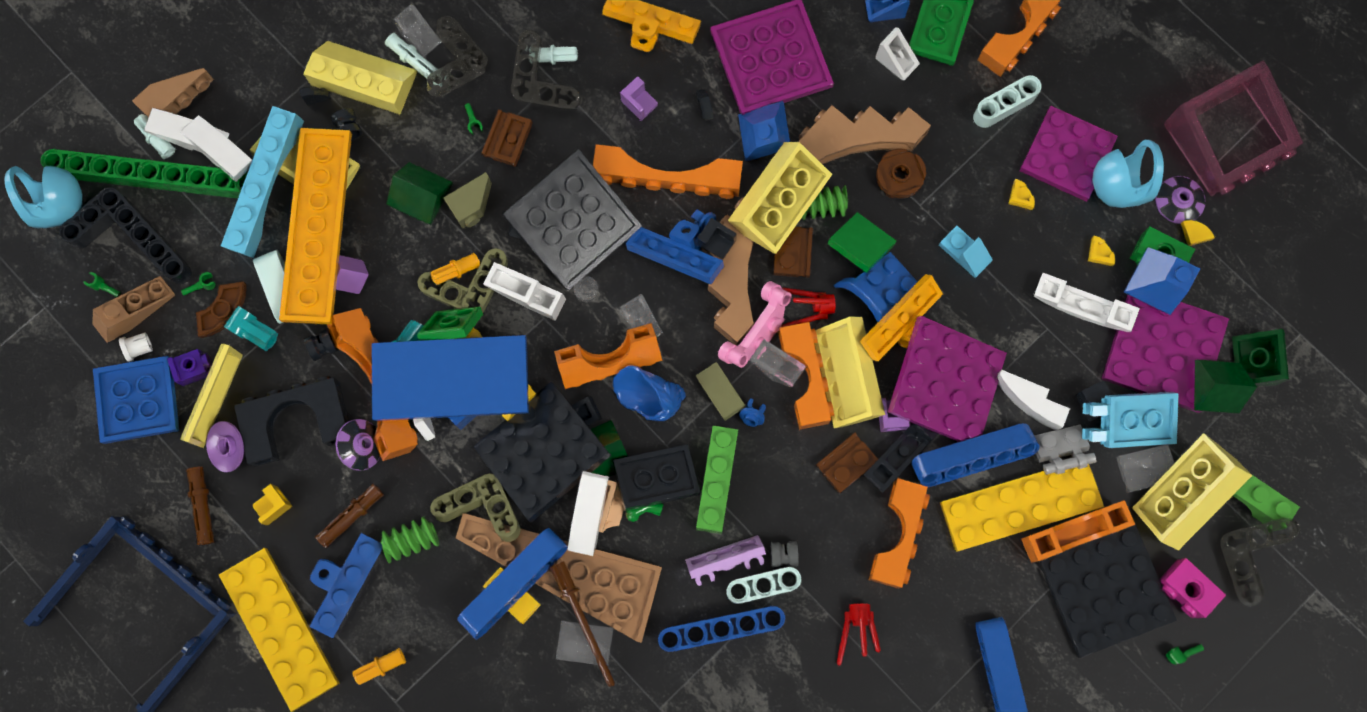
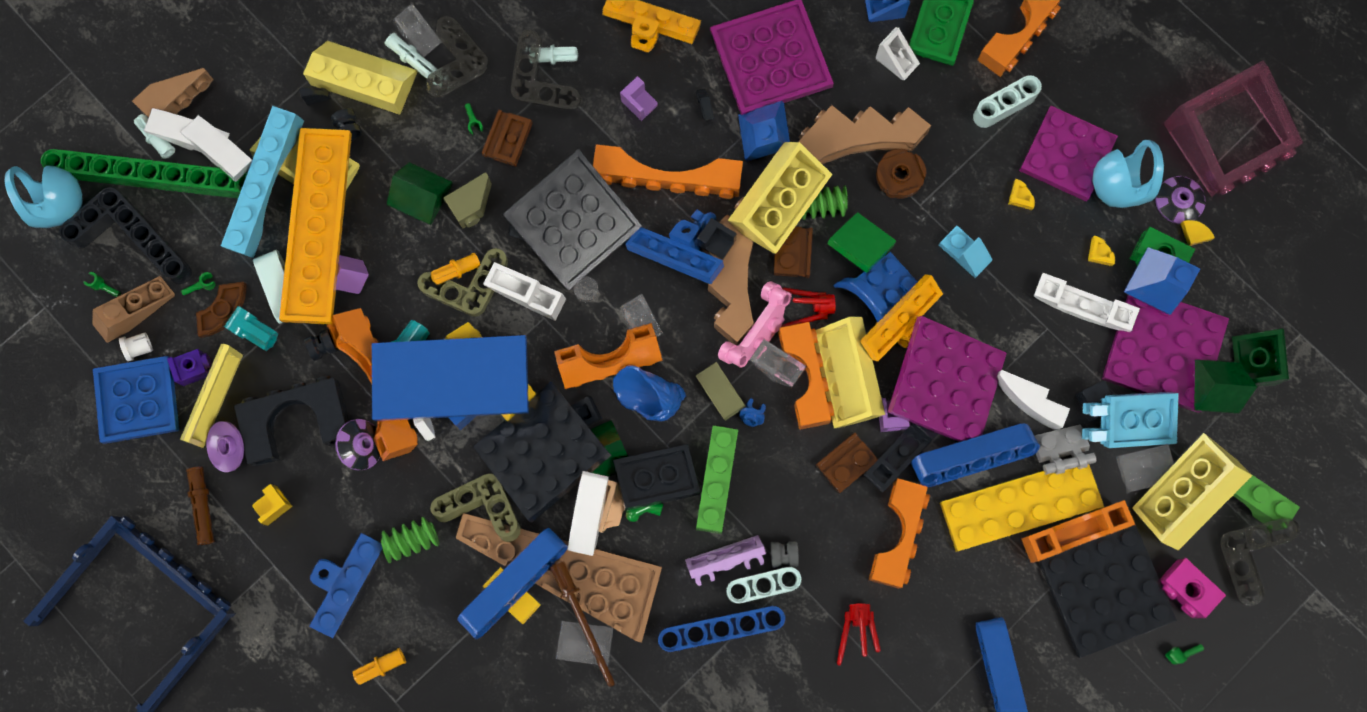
yellow plate [219,548,340,712] -> none
reddish brown pin [315,483,384,548] -> none
green tile [417,306,483,341] -> none

